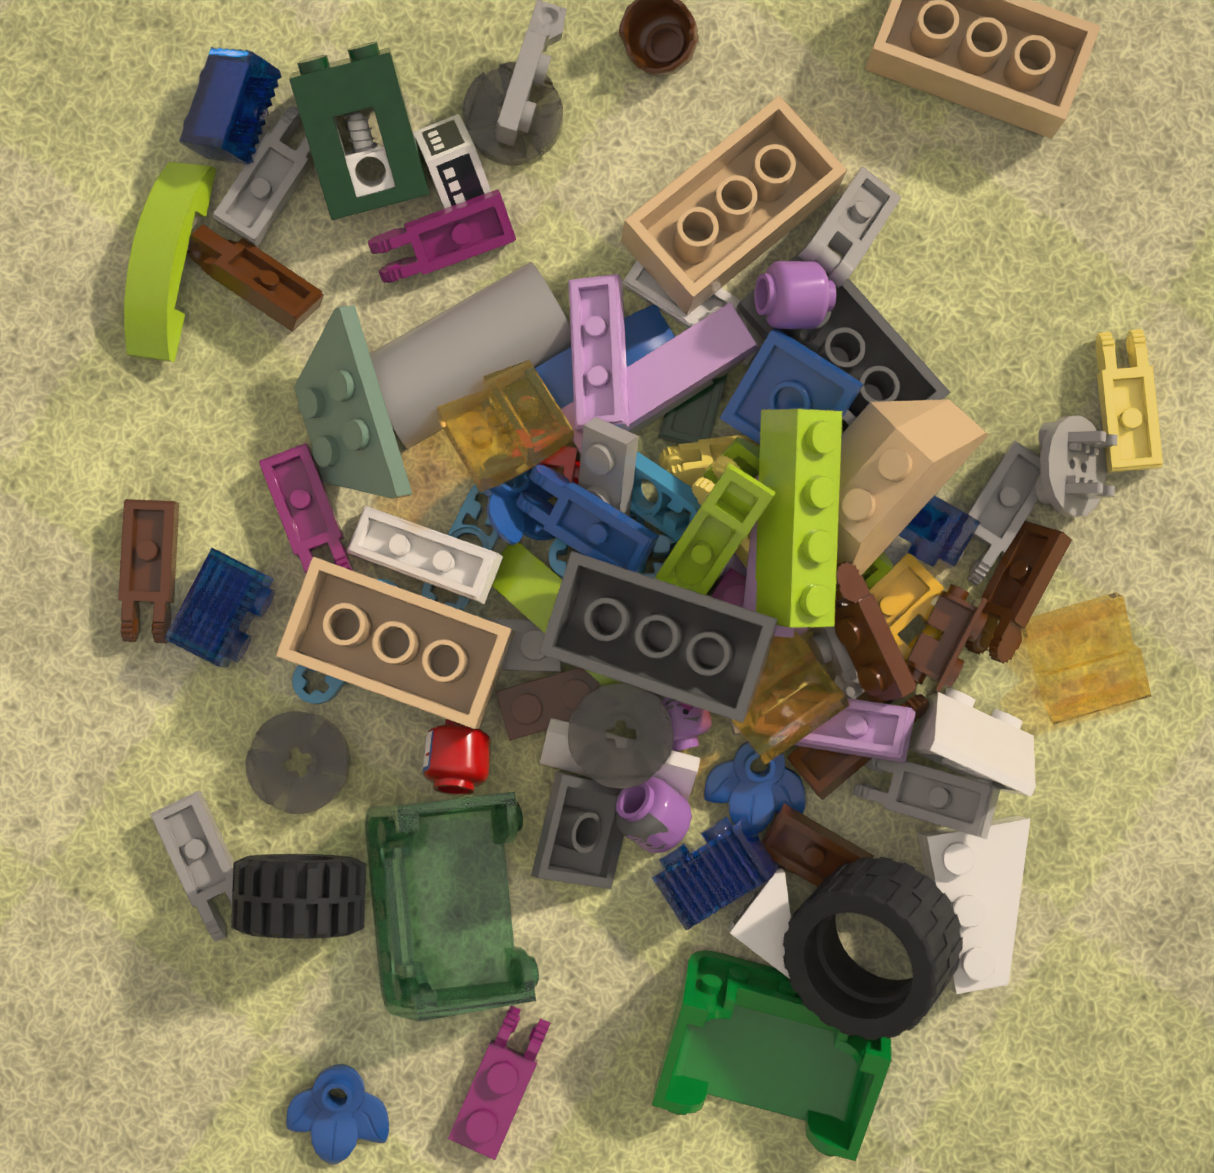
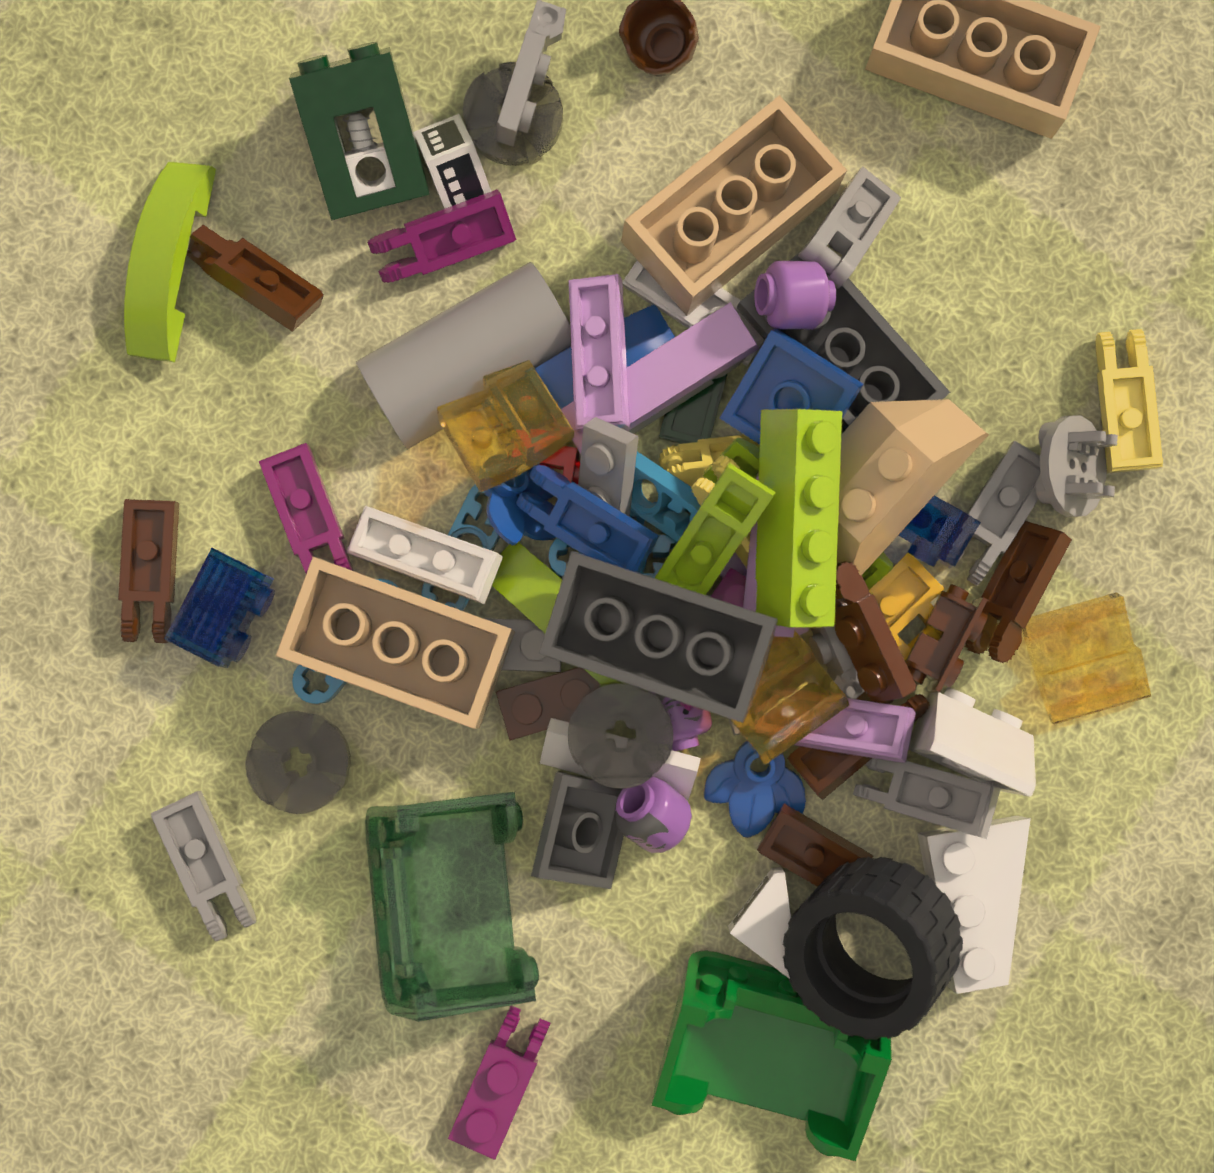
clear blue brick [179,47,282,164] -> none
light grey hinge [212,106,313,248] -> none
black tyre [231,854,366,939] -> none
blue plate [286,1064,389,1165] -> none
sand green wing [294,306,413,499] -> none
red head [422,719,492,795] -> none
clear blue brick [652,816,778,930] -> none

